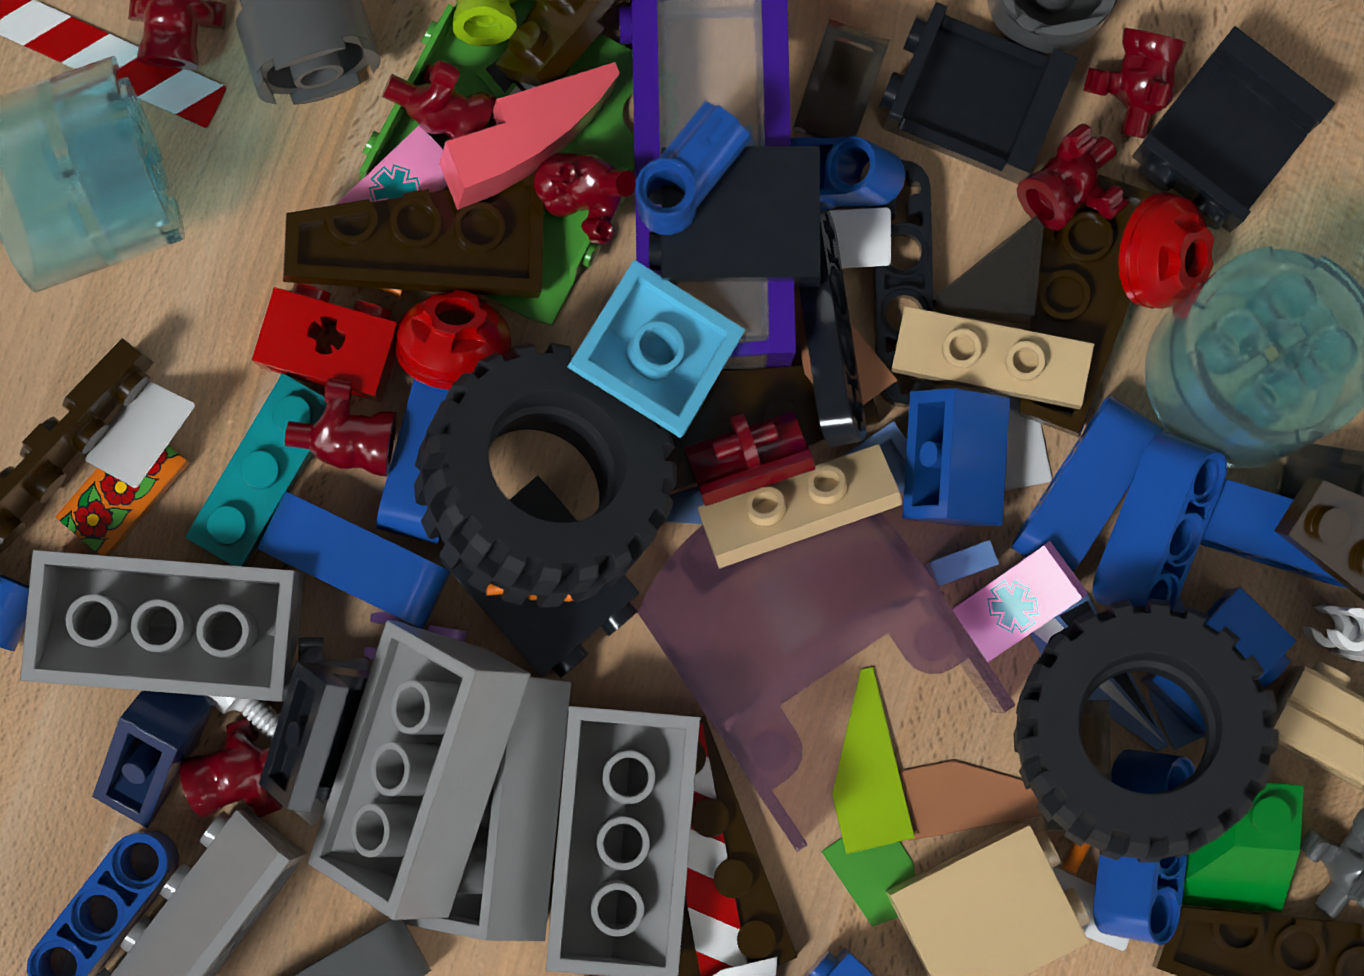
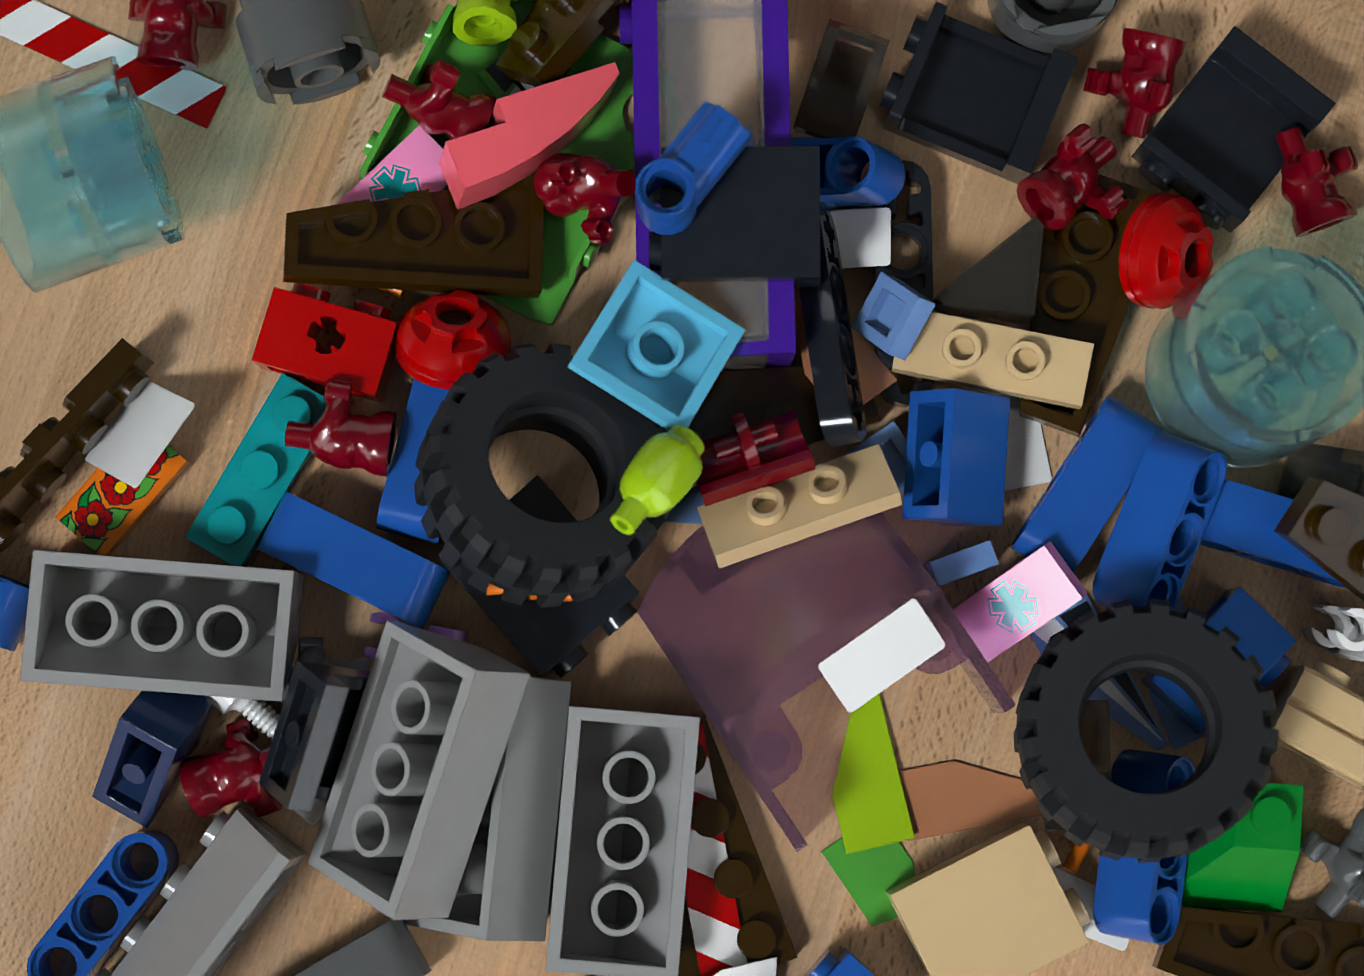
none -> lime plant [611,425,704,535]
none -> white sticker [818,599,945,712]
none -> medium blue tile [851,272,936,360]
none -> dark red piece [1275,127,1358,238]

